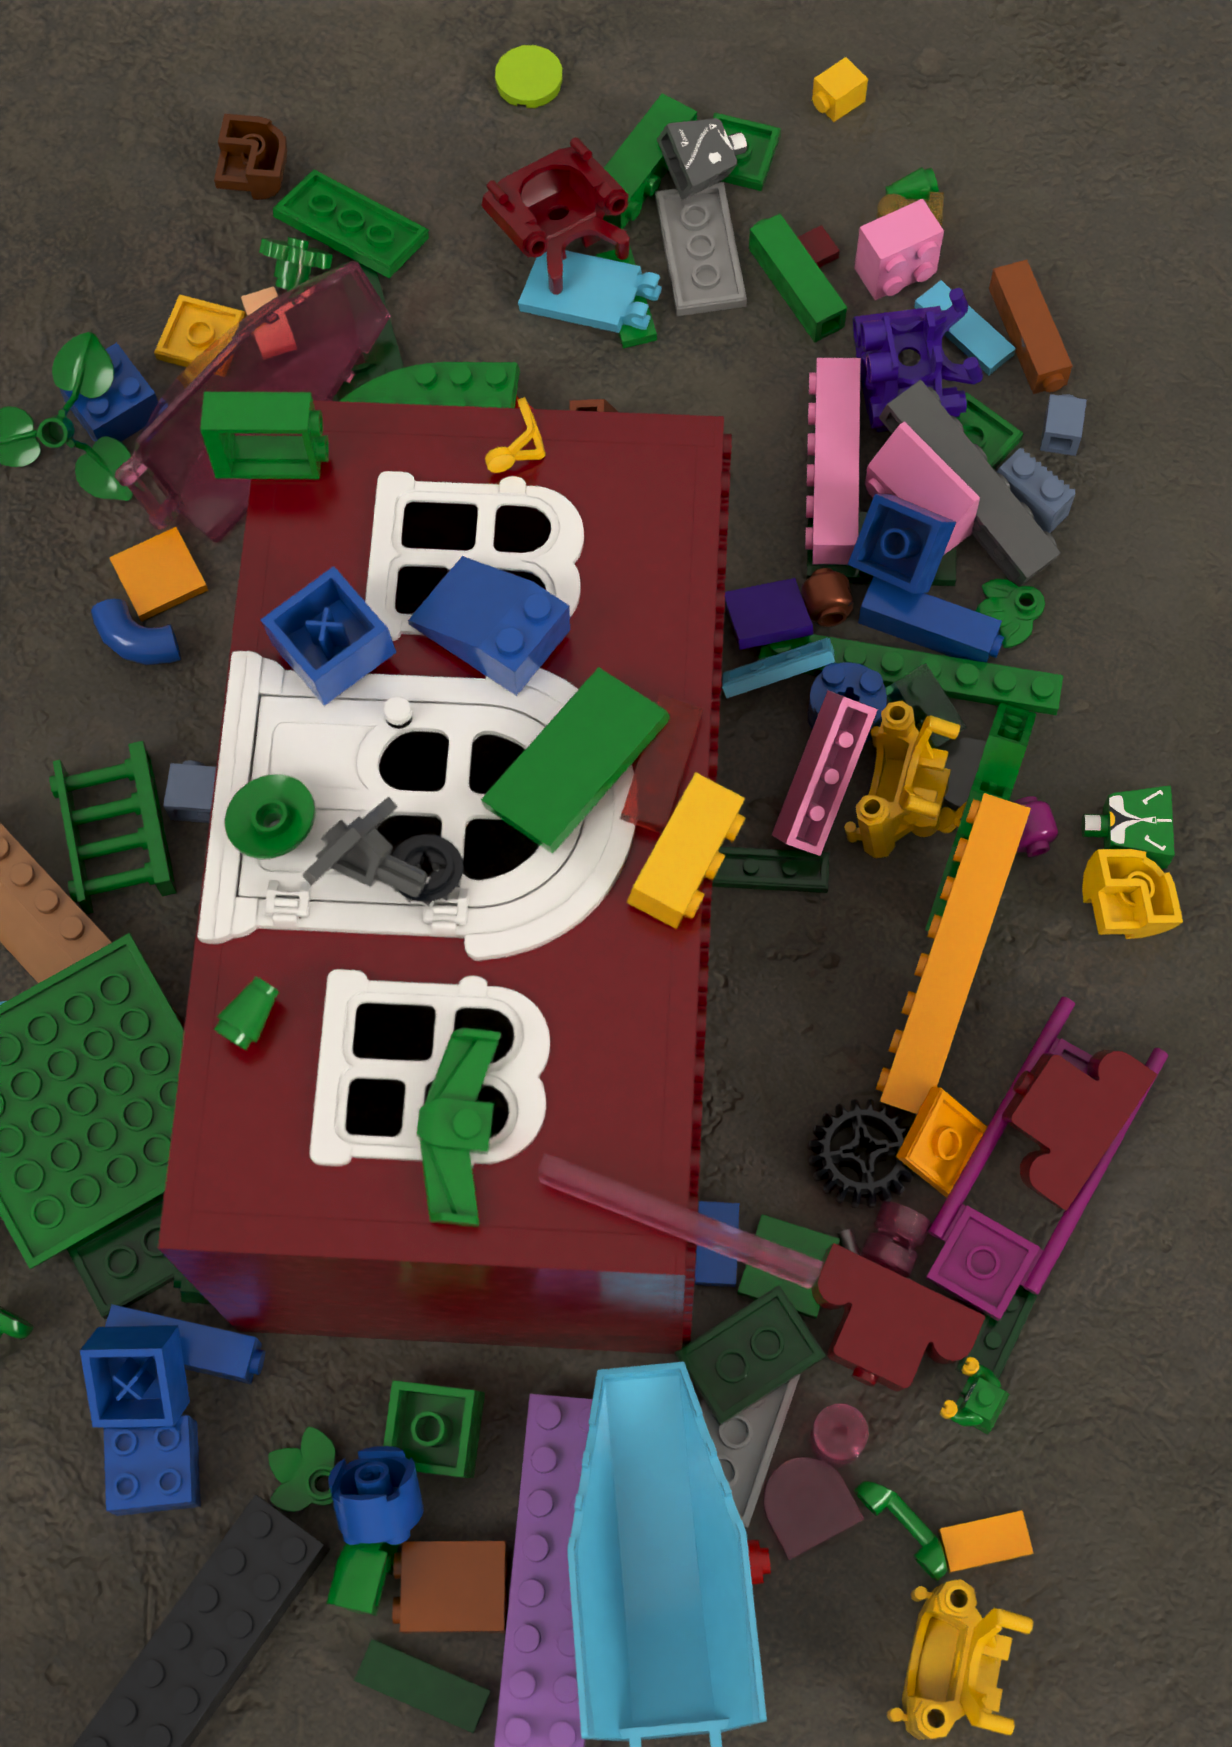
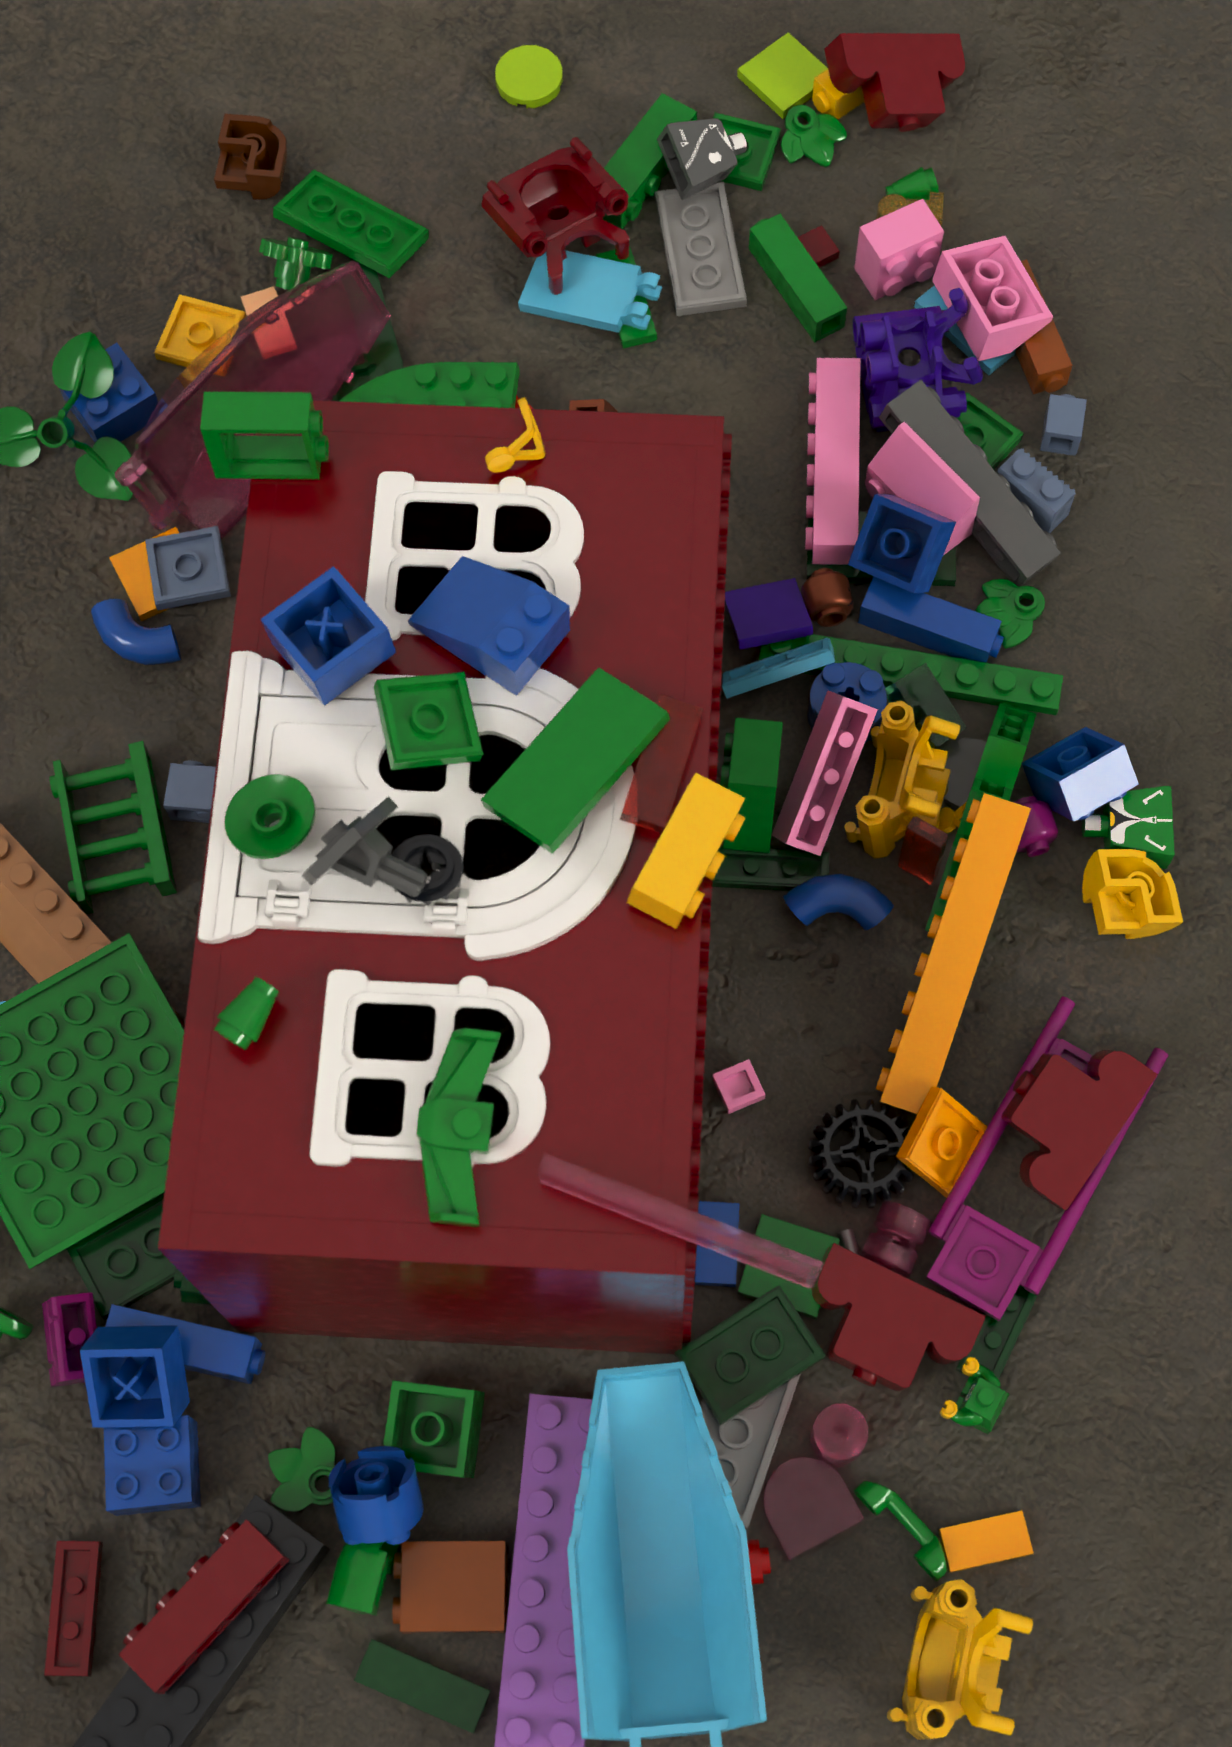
none -> magenta brick [42,1292,97,1387]
none -> dark red plate [44,1541,103,1677]
none -> dark red brick [118,1519,289,1694]
none -> sand blue tile [145,526,231,610]
none -> green tile [373,672,483,770]
none -> bright pink plate [712,1059,766,1114]
none -> green brick [720,717,783,853]
none -> lime tile [737,32,828,119]
none -> green plate [781,105,847,167]
none -> blue cylinder [783,873,894,930]
none -> dark red brick [824,33,965,132]
none -> clear red tile [898,816,949,885]
none -> bright pink slope [932,236,1053,362]
none -> blue brick [1021,727,1139,822]

